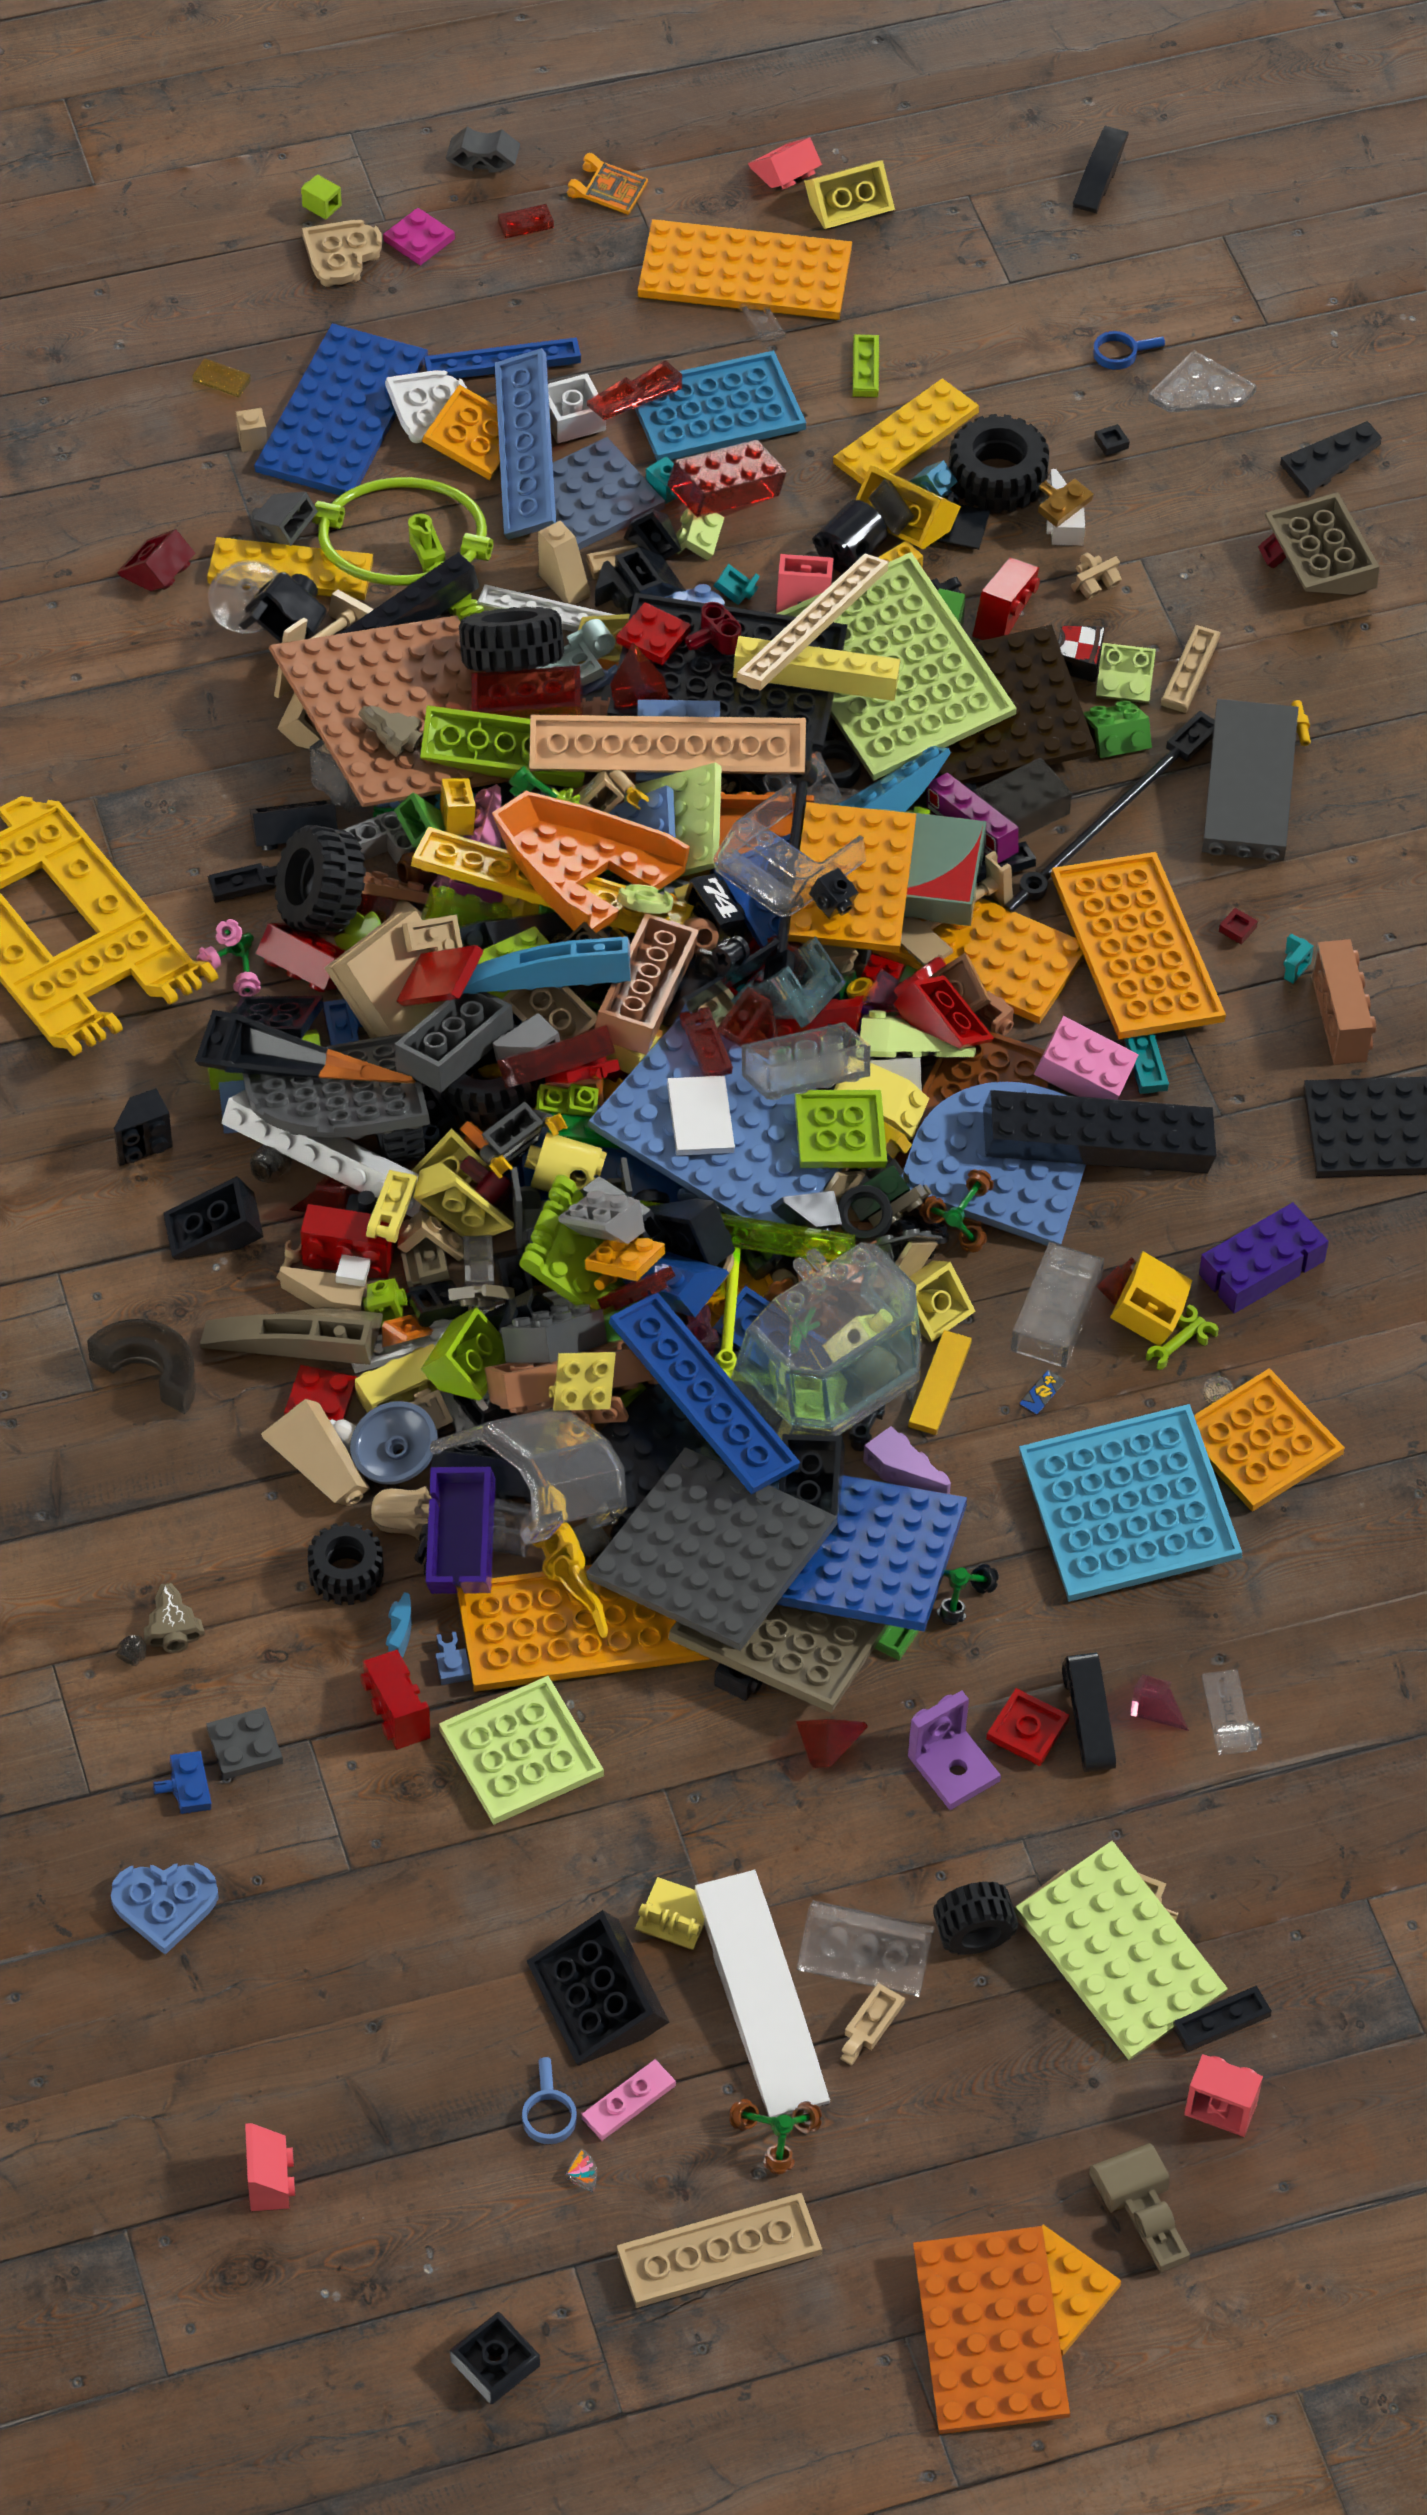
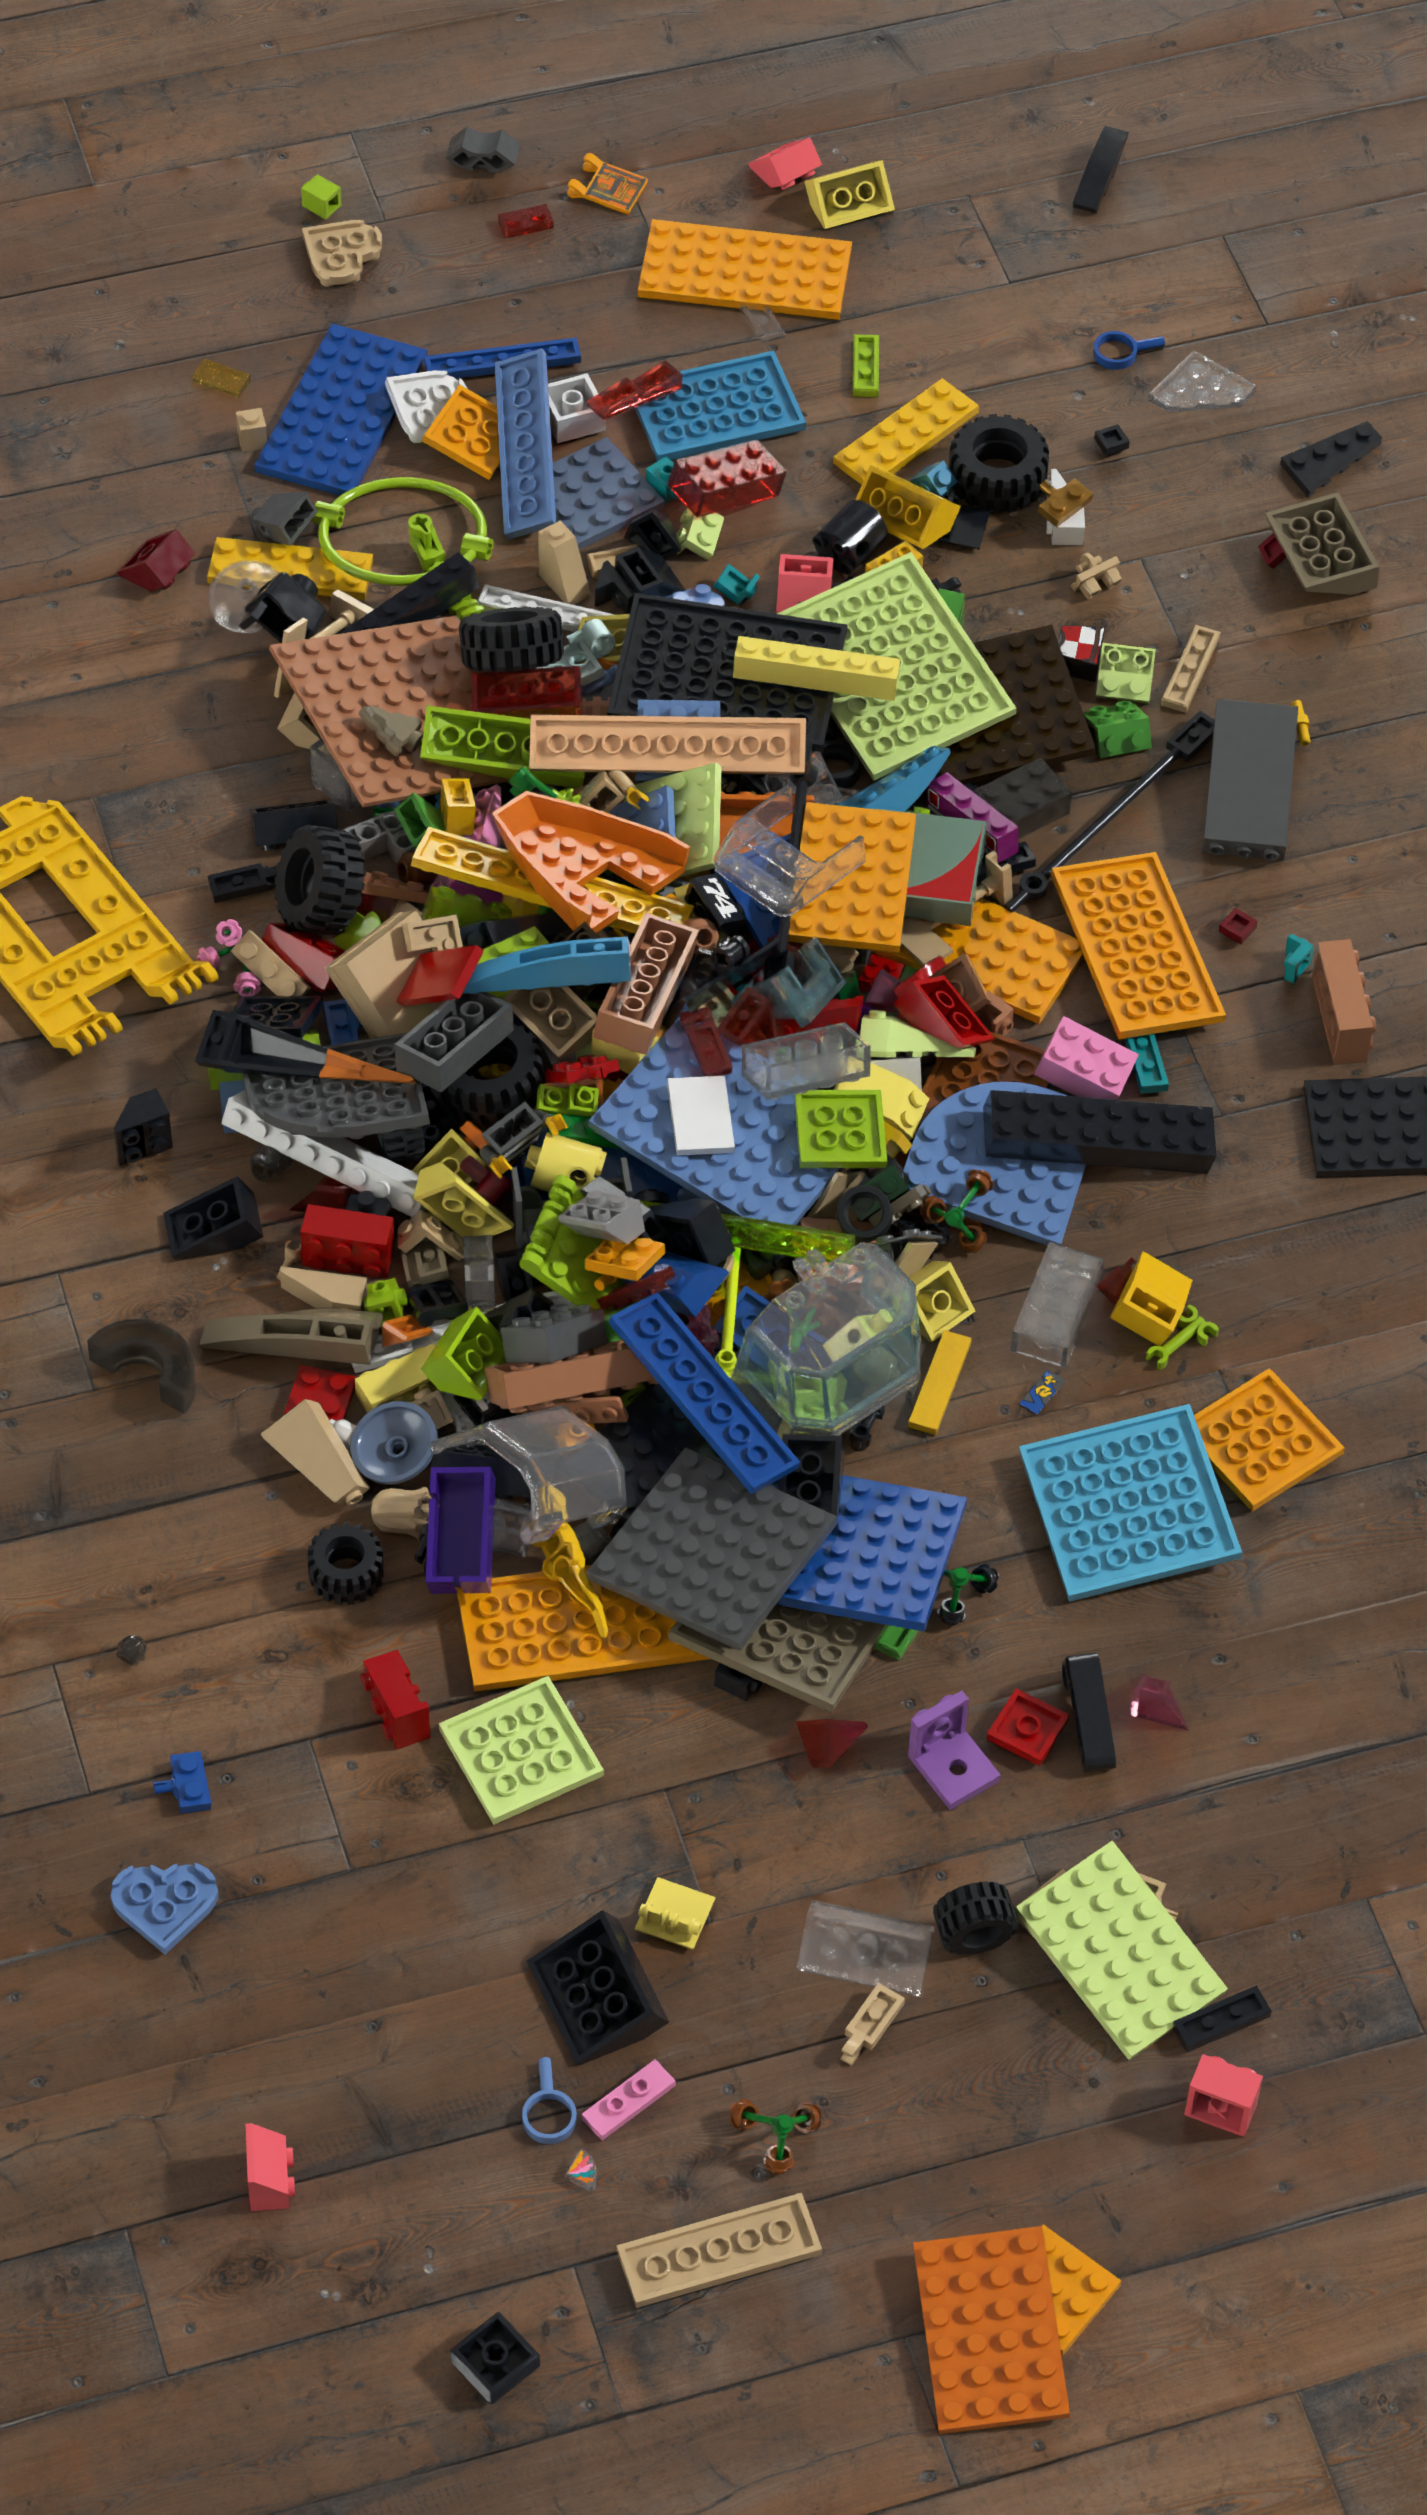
dark tan rock [144,1583,205,1653] -> none
dark grey plate [206,1707,283,1780] -> none
white tile [335,1254,370,1287] -> none
light yellow plate [366,1170,417,1243] -> none
dark pink plate [383,208,455,266] -> none
dark azure slope [386,1592,411,1658] -> none
medium blue plate [435,1631,471,1685] -> none
dark tan plate [448,1284,515,1308] -> none
light grey slope [492,1013,562,1066] -> none
clear red slope [497,1025,616,1088] -> none
light yellow hinge [549,1352,616,1411] -> none
clear red slope [610,643,669,708] -> none
red plate [616,602,691,665] -> none
yellowish green plate [617,884,673,914] -> none
dark red beam [685,602,741,655] -> none
white slope [695,1870,830,2118] -> none
tan plate [736,554,889,690] -> none
slope [771,1191,842,1238] -> none
black brick [809,868,859,918] -> none
yellow piece [846,978,875,1006] -> none
lavender slope [863,1426,951,1494] -> none
clear smoke tile [868,479,915,535] -> none
red wedge [972,557,1040,640] -> none
dark tan plate [1089,2143,1190,2273] -> none
dark purple piece [1199,1202,1329,1314] -> none
clear door [1201,1669,1262,1756] -> none
clear tile [1203,1376,1233,1404] -> none
none -> tan plate [231,930,311,997]

